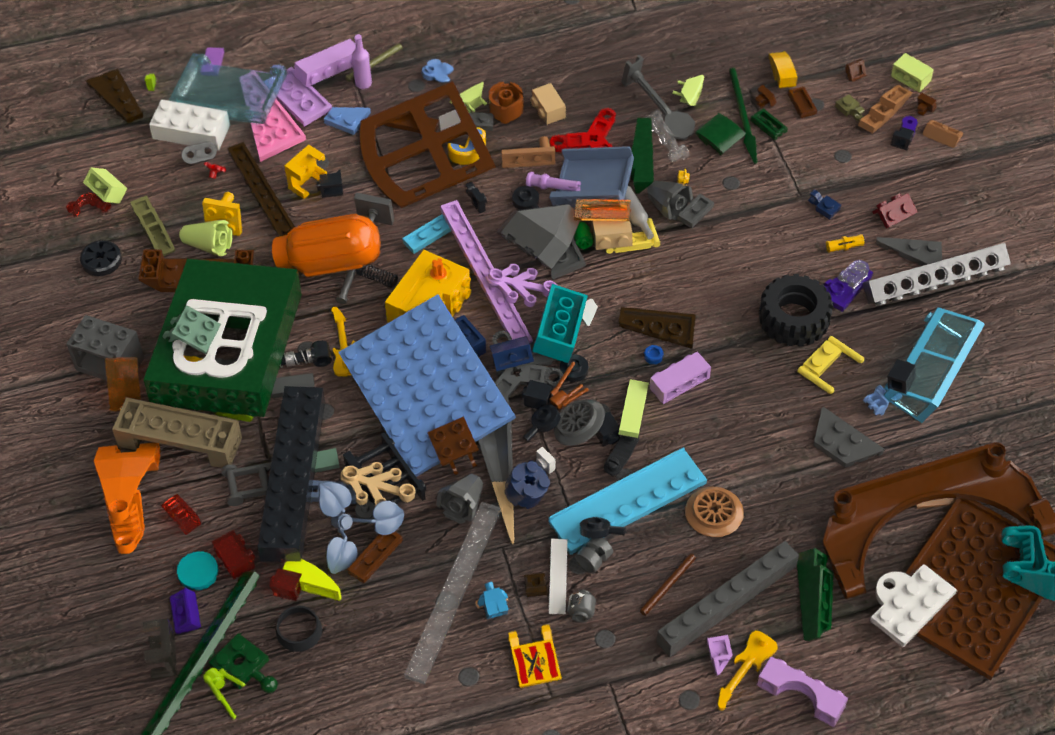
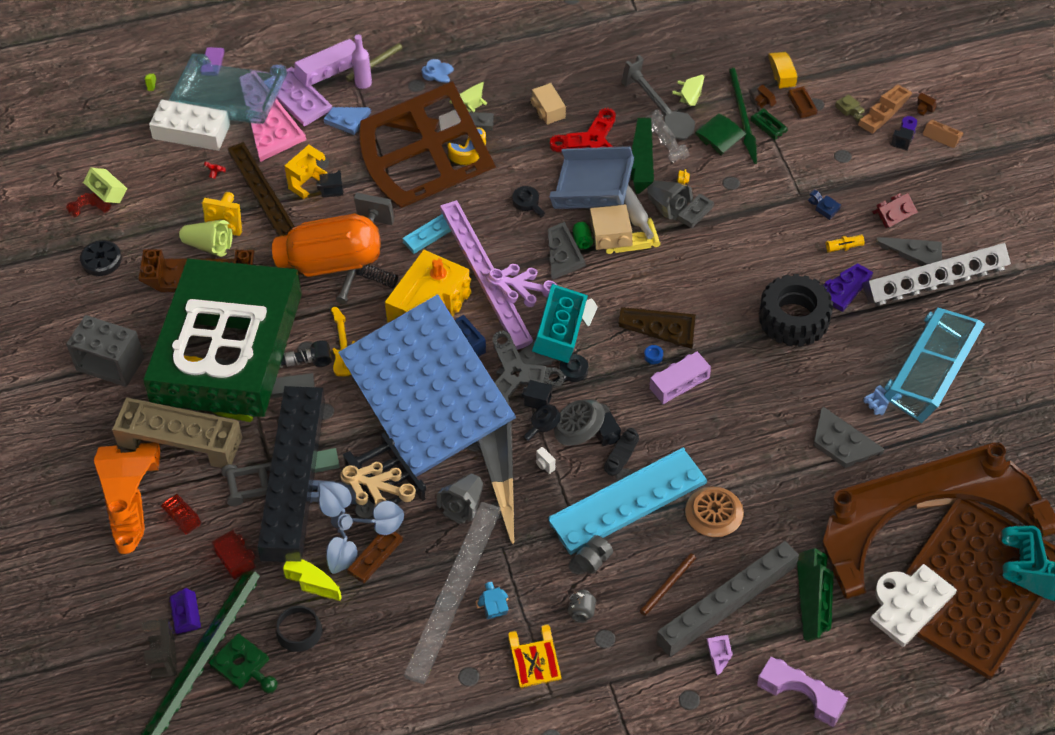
dark brown wing [86,68,144,123] -> none
clear orange piece [105,357,141,411] -> none
olive slope [130,195,176,256] -> none
sand green plate [163,305,221,354] -> none
teal tile [177,551,219,590] -> none
dark grey plate [181,142,217,164] -> none
lime plant [203,668,245,719] -> none
clear red brick [269,569,301,601] -> none
reddish brown plate [427,416,479,475] -> none
black plate [465,181,487,214] -> none
dark orange brick [488,82,523,124] -> none
dark blue panel [489,336,534,371] -> none
dark grey panel [497,204,582,269] -> none
medium nougat piece [502,136,555,168] -> none
dark blue brick [504,461,550,509] -> none
dark brown tile [524,573,547,597] -> none
lavender pin [526,172,581,191] -> none
dark orange plant [549,362,589,410] -> none
white sticker [549,539,568,614] -> none
clear orange piece [574,199,631,221] -> none
black piece [580,517,626,539] -> none
yellowish green slope [619,379,649,438] -> none
yellow piece [718,630,778,711] -> none
light yellow plate [797,336,864,394] -> none
clear plate [838,260,869,289] -> none
reddish brown tile [845,59,867,82] -> none
black brick [887,359,916,394] -> none
yellowish green brick [891,53,934,92] -> none

